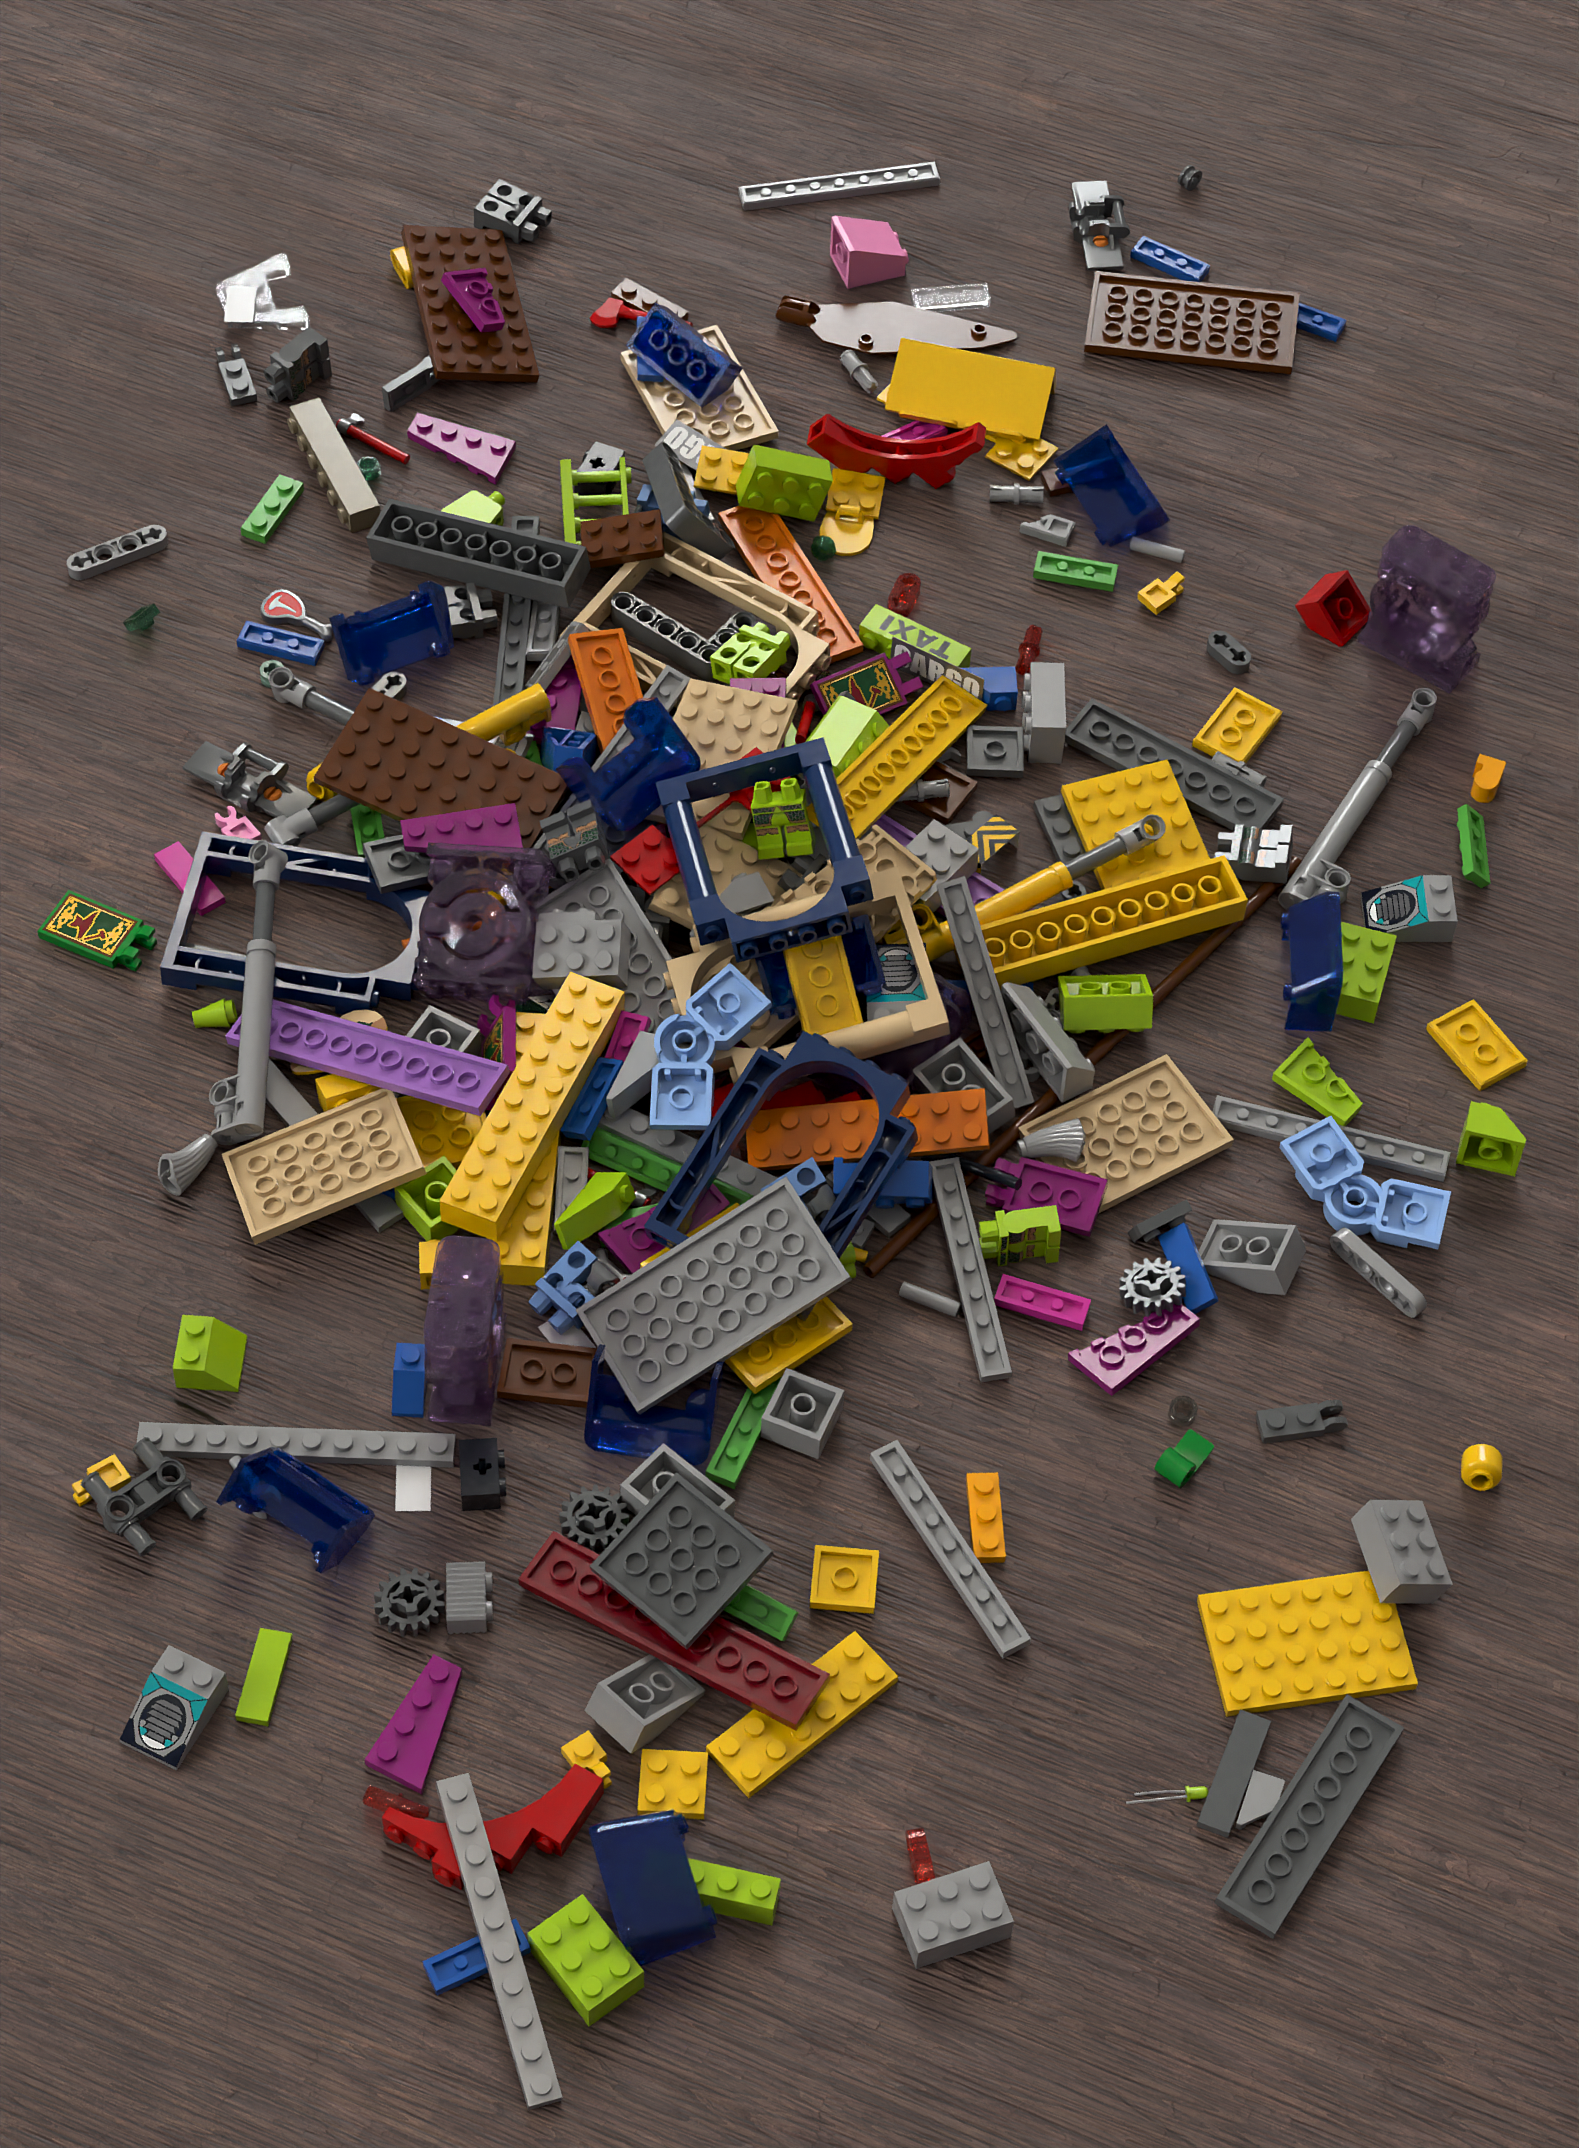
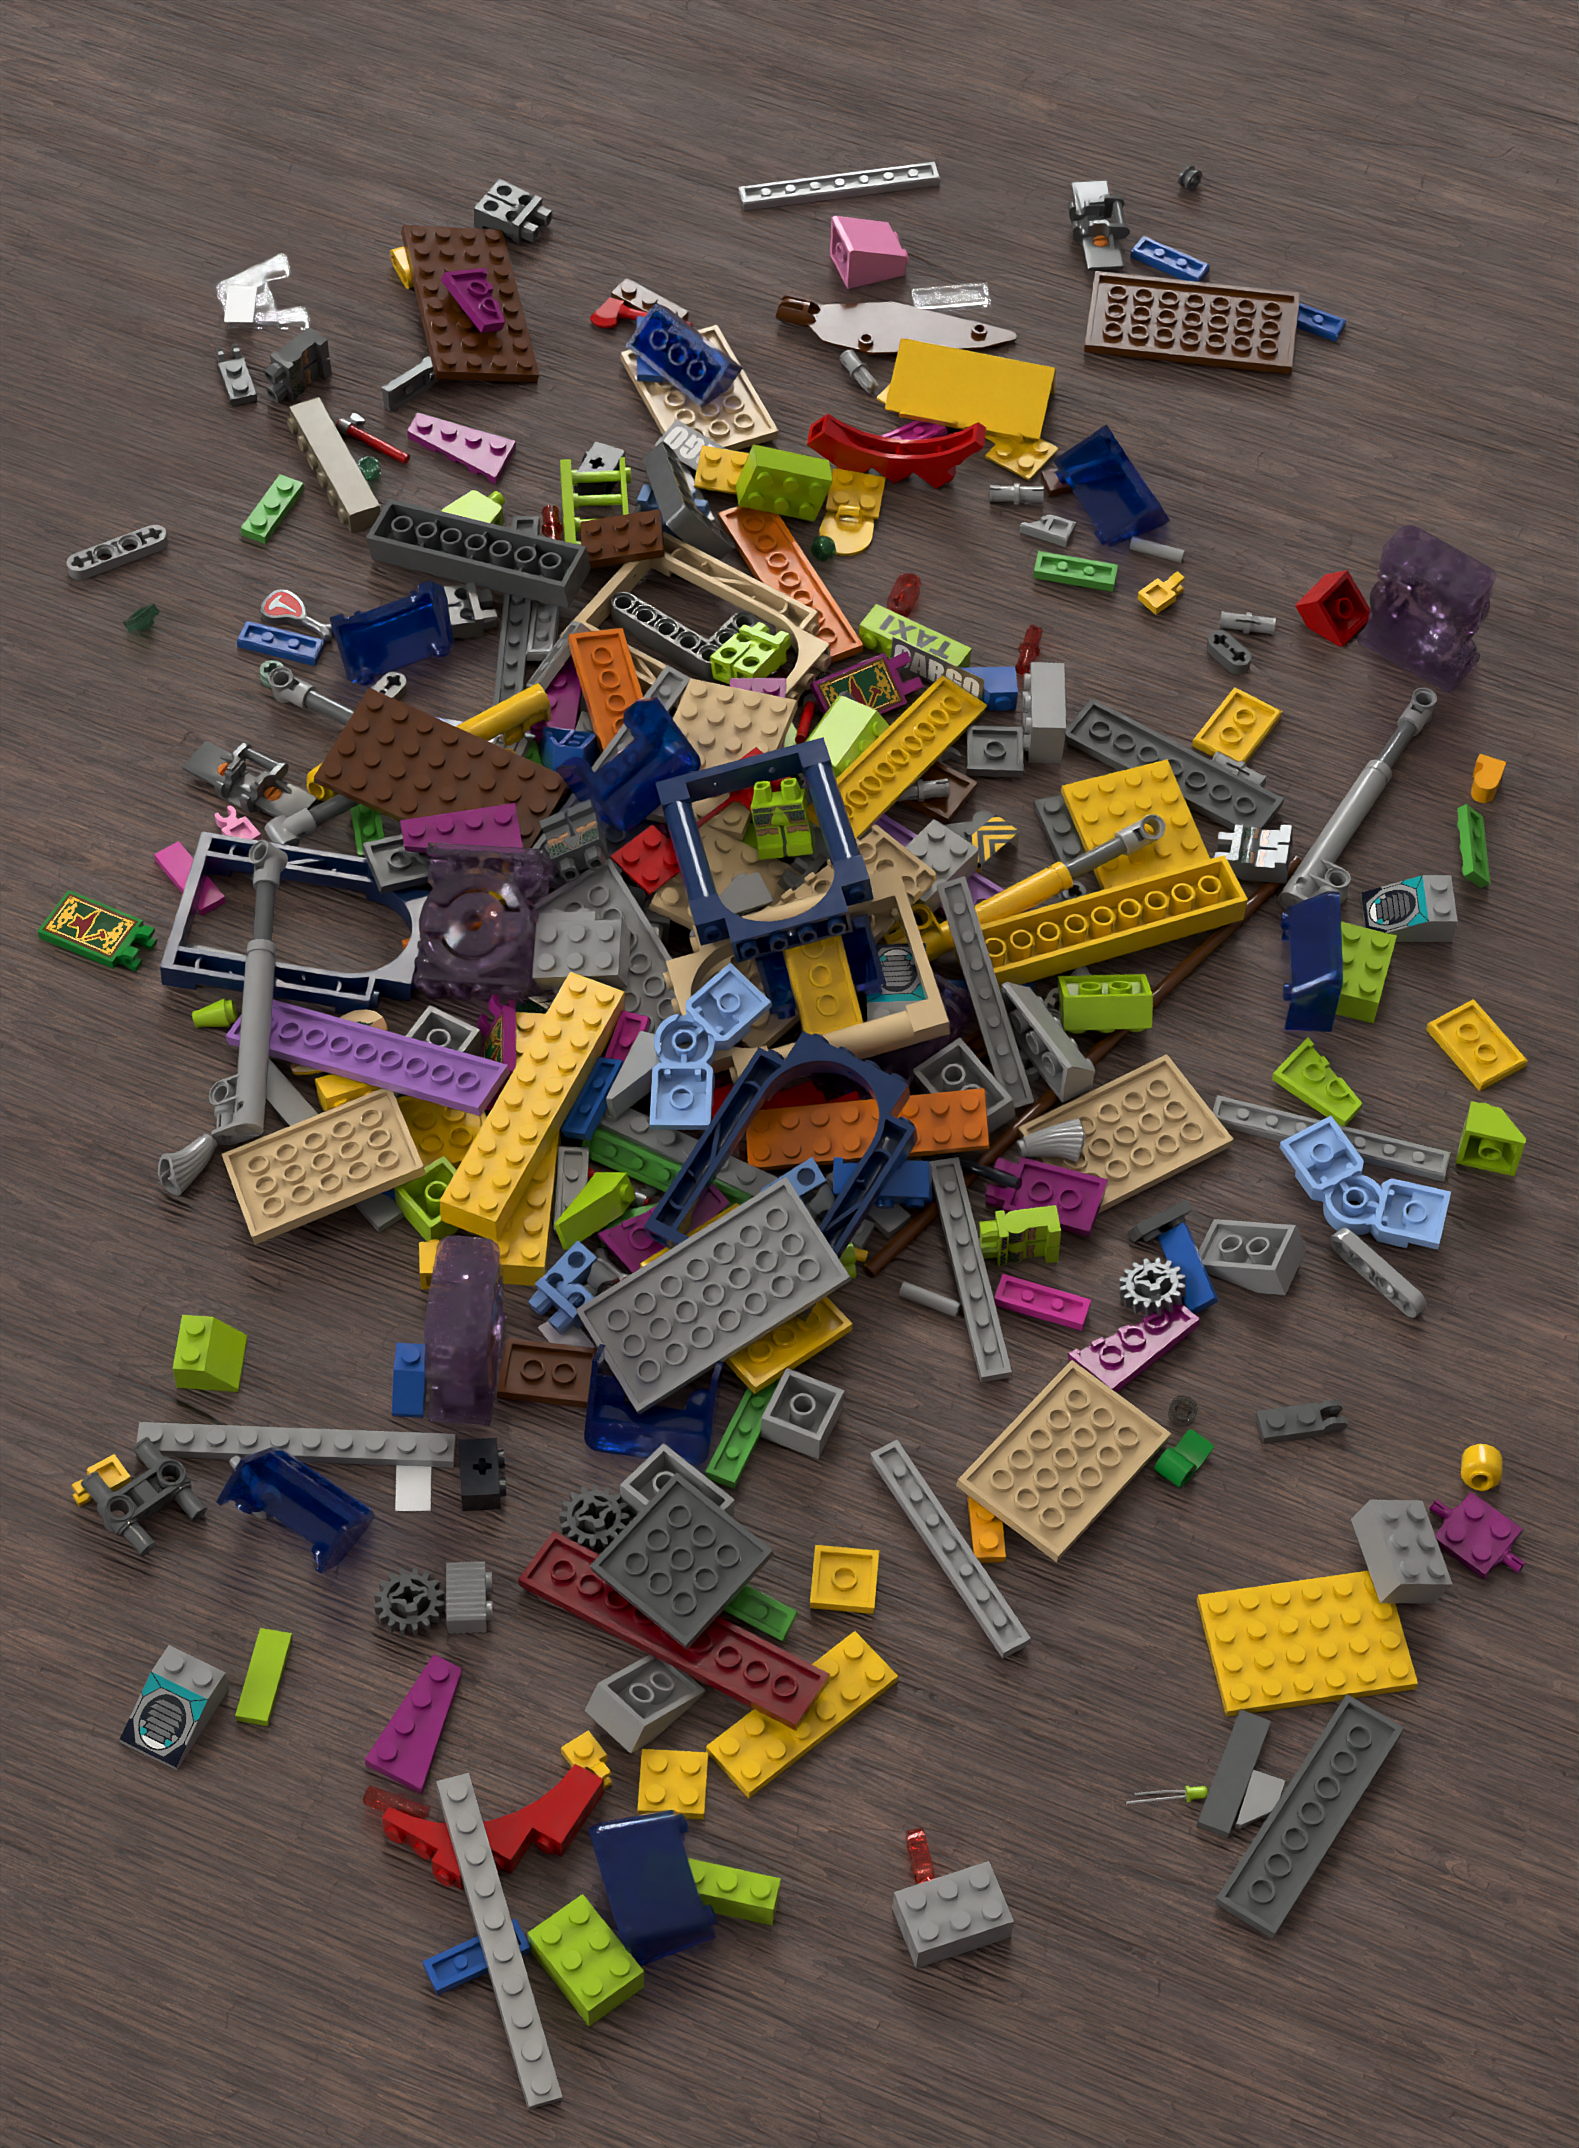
none -> clear red axle [542,505,563,541]
none -> tan plate [956,1360,1171,1562]
none -> light grey pin [1219,611,1276,635]
none -> magenta plate [1429,1492,1526,1579]

